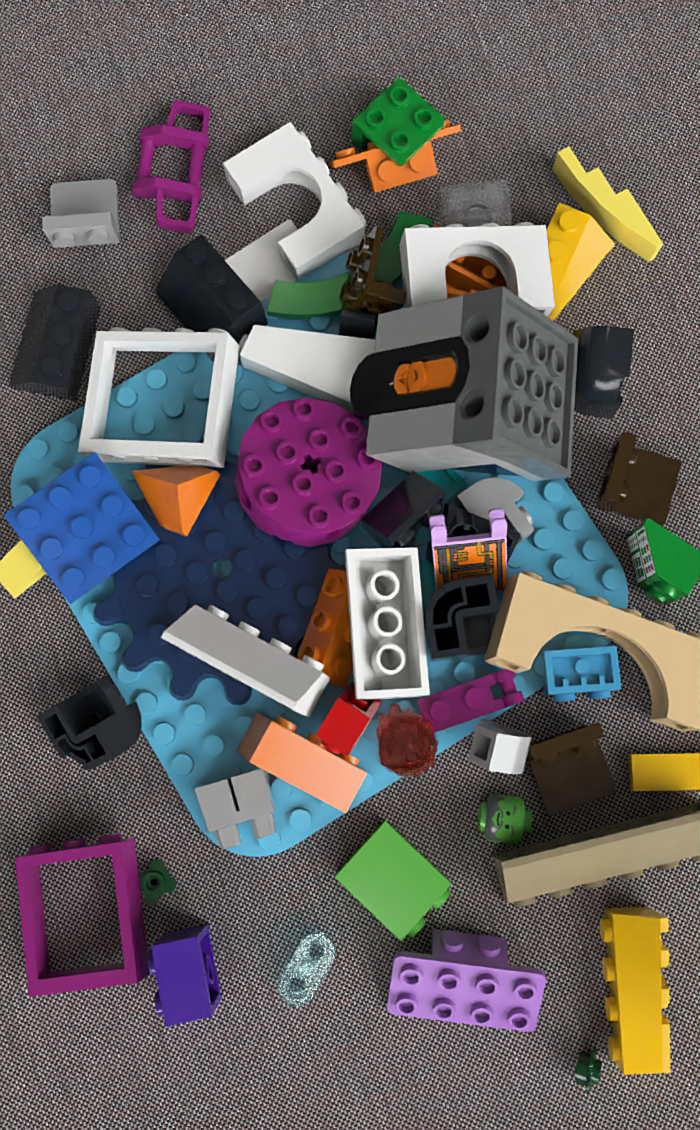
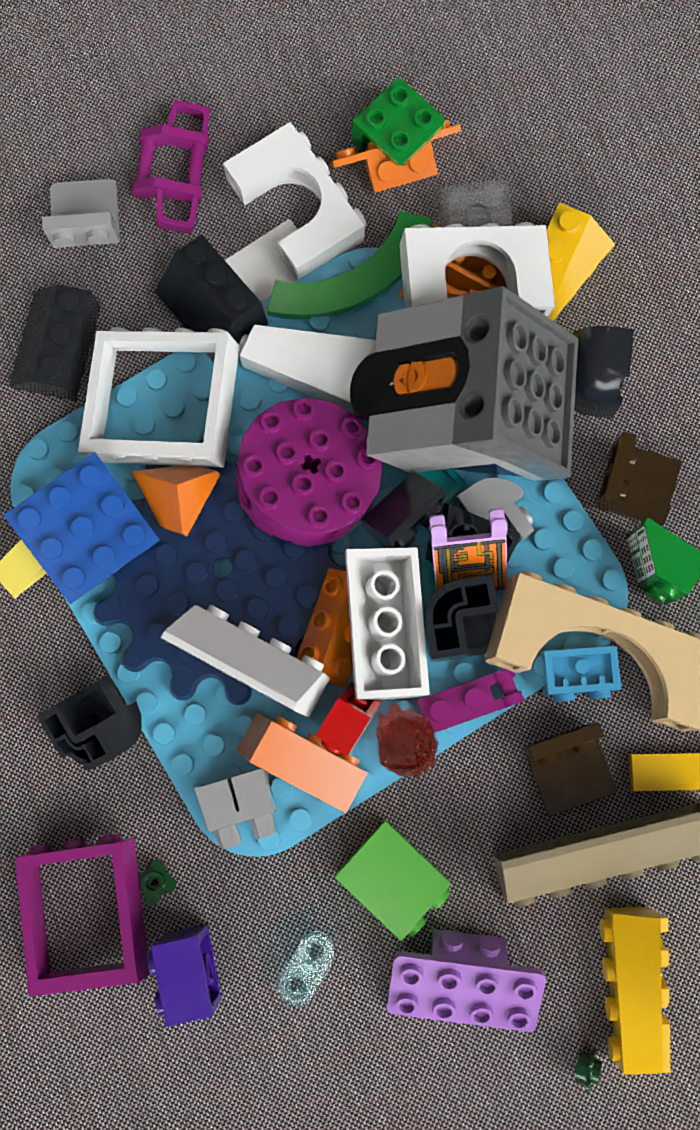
dark brown bracket [339,226,407,326] -> none
black slope [339,309,376,339] -> none
light grey brick [468,719,532,774] -> none
bright green head [477,793,532,844] -> none
light yellow slope [552,146,663,262] -> none

